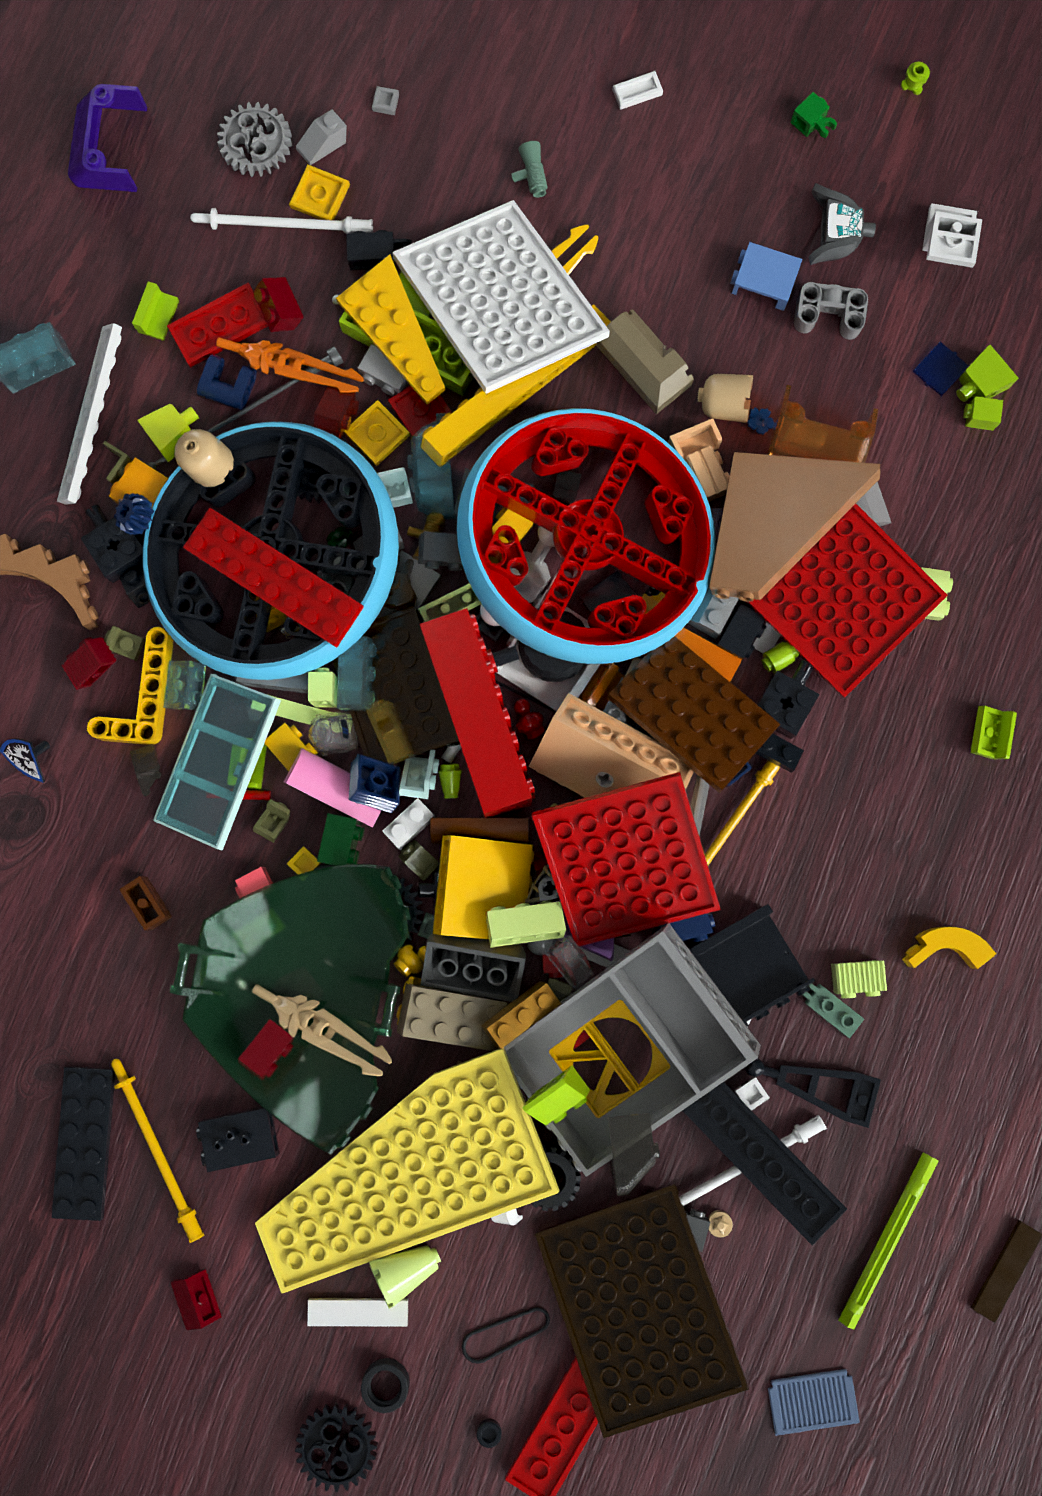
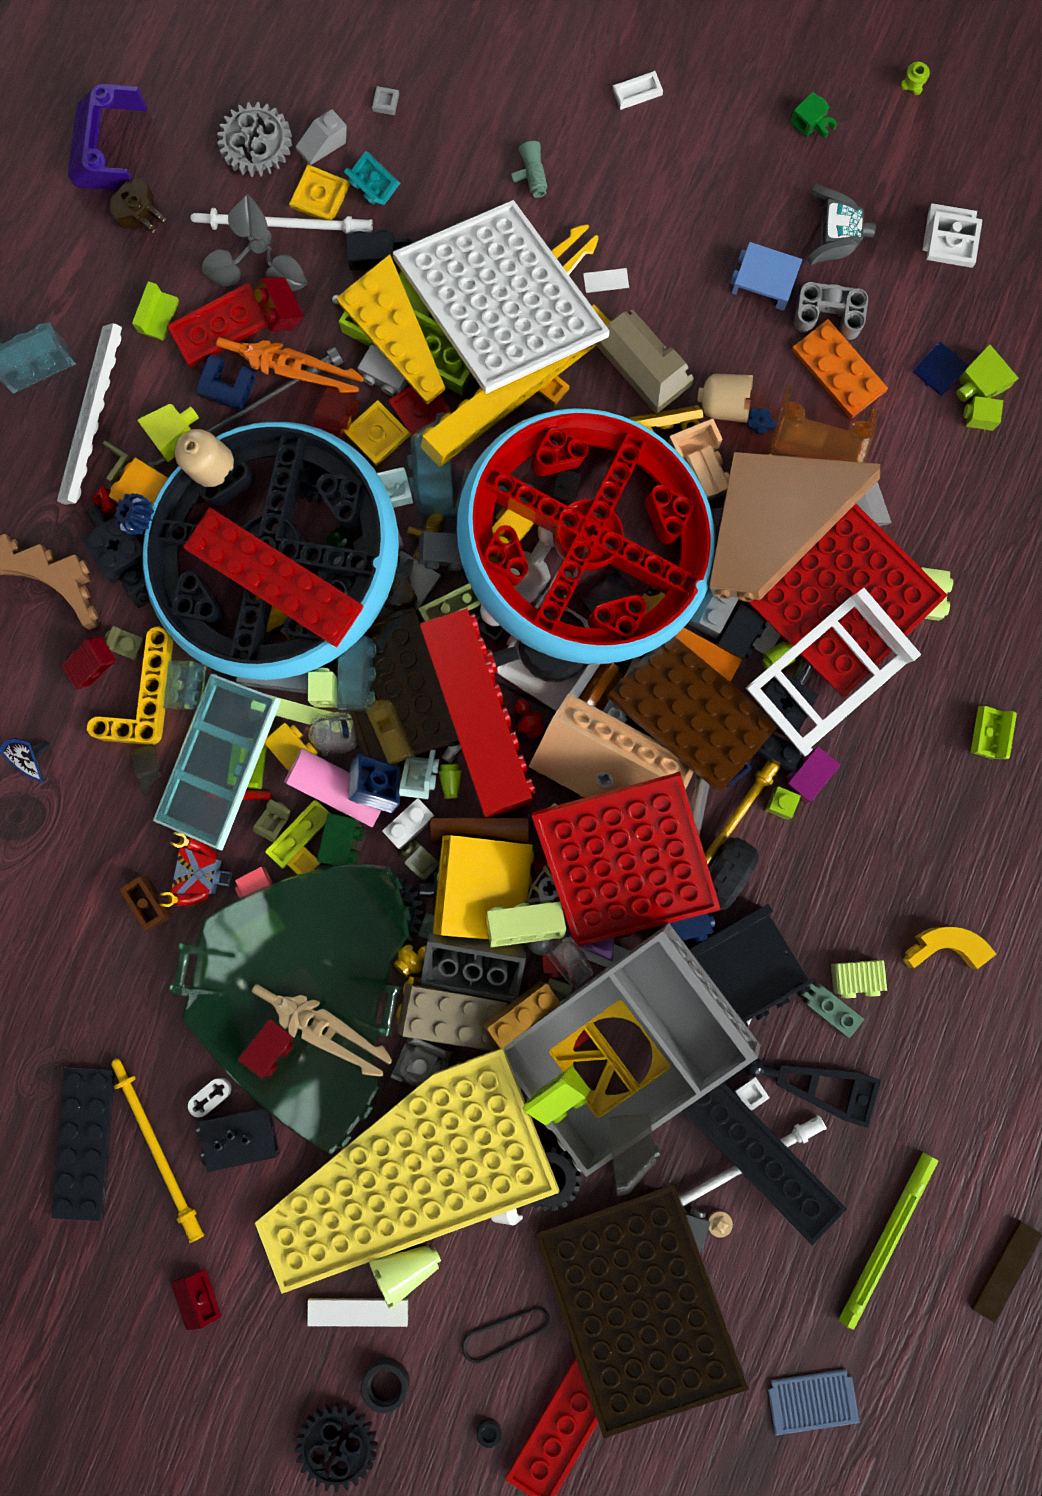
none -> red slope [92,487,118,517]
none -> dark brown hinge [110,178,166,234]
none -> torso [159,832,232,907]
none -> white beam [188,1078,231,1117]
none -> dark grey plant [202,194,308,291]
none -> neon yellow plate [265,799,331,869]
none -> teal bracket [344,151,400,205]
none -> light grey brick [391,1037,455,1087]
none -> light orange tile [537,376,570,406]
none -> white sticker [583,268,629,293]
none -> yellow plate [629,405,703,432]
none -> black tyre [708,837,760,910]
none -> white piece [745,588,921,757]
none -> lime brick [765,786,801,820]
none -> magenta brick [784,747,841,804]
none -> orange plate [791,319,888,419]

